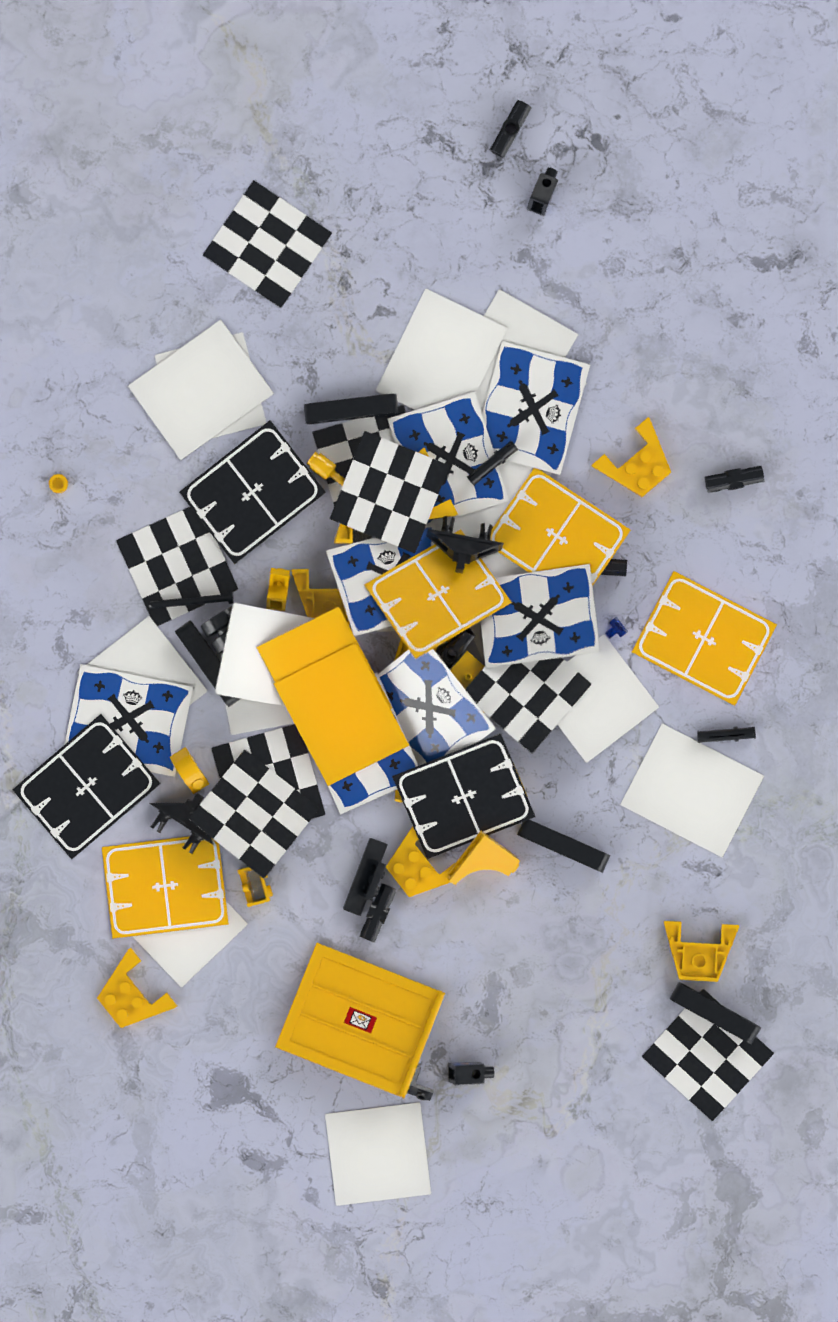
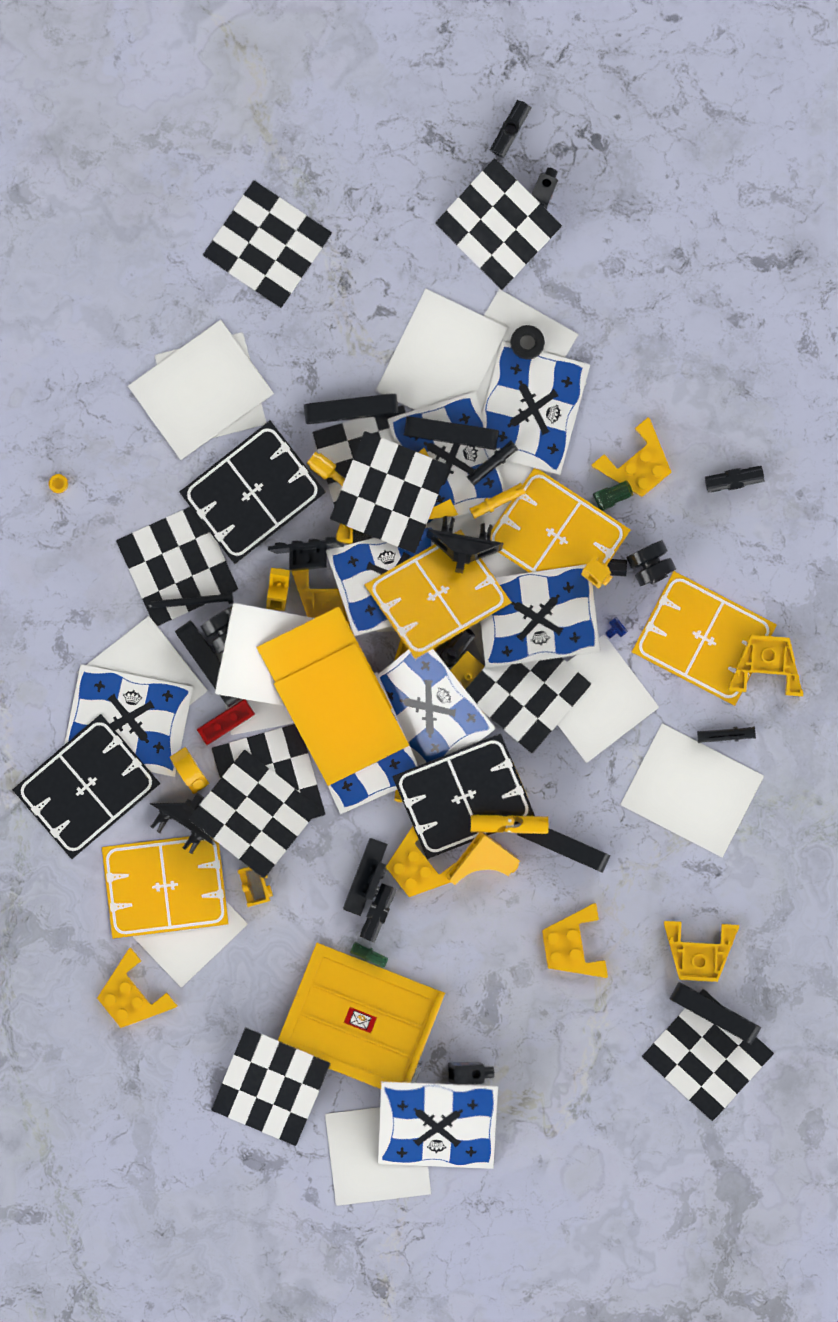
none -> red tile [196,699,256,745]
none -> sticker [211,1028,330,1146]
none -> black bracket [268,537,344,571]
none -> clear green axle [350,942,388,967]
none -> sticker [378,1082,498,1169]
none -> black beam [404,416,499,450]
none -> sticker [435,158,562,290]
none -> yellow pin [469,483,526,519]
none -> yellow piece [471,815,548,834]
none -> black tyre [510,325,545,360]
none -> yellow wing [542,903,608,978]
none -> yellow brick [581,555,613,589]
none -> clear green piece [593,481,633,511]
none -> black wheel [626,540,676,587]
none -> yellow wing [728,635,803,697]

